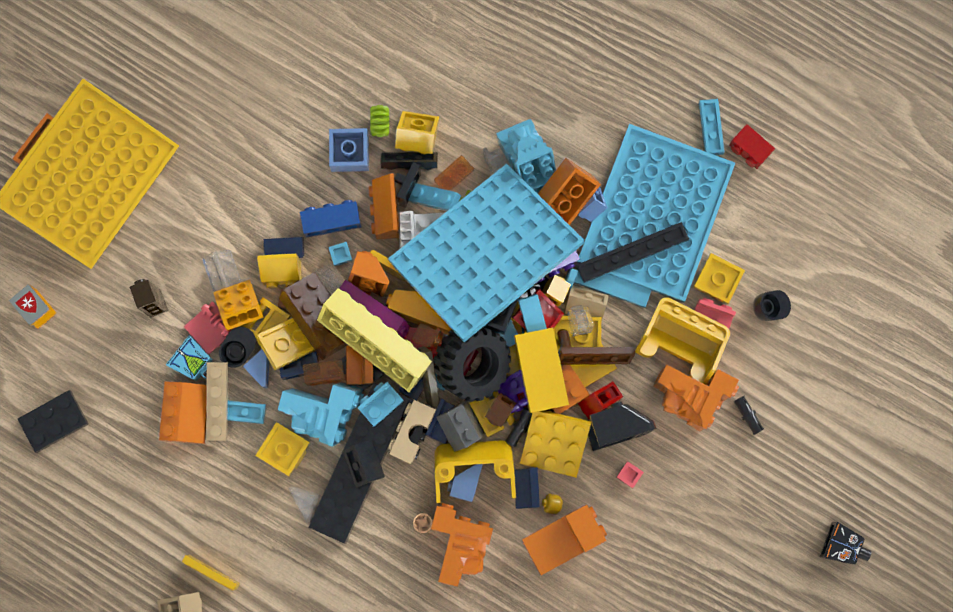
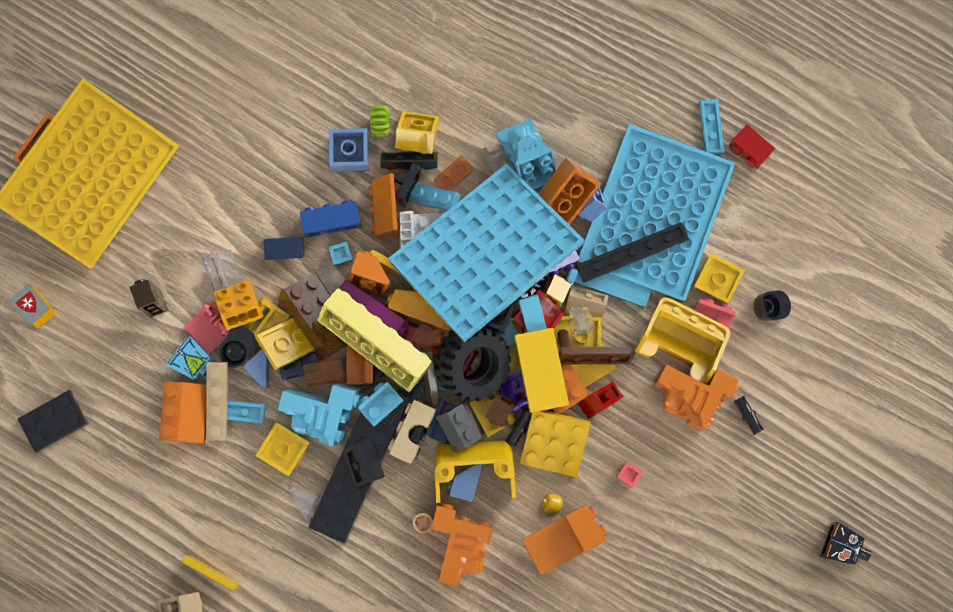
yellow slope [257,254,302,288] -> none
dark blue panel [514,467,540,509] -> none
black windscreen [587,401,657,451] -> none

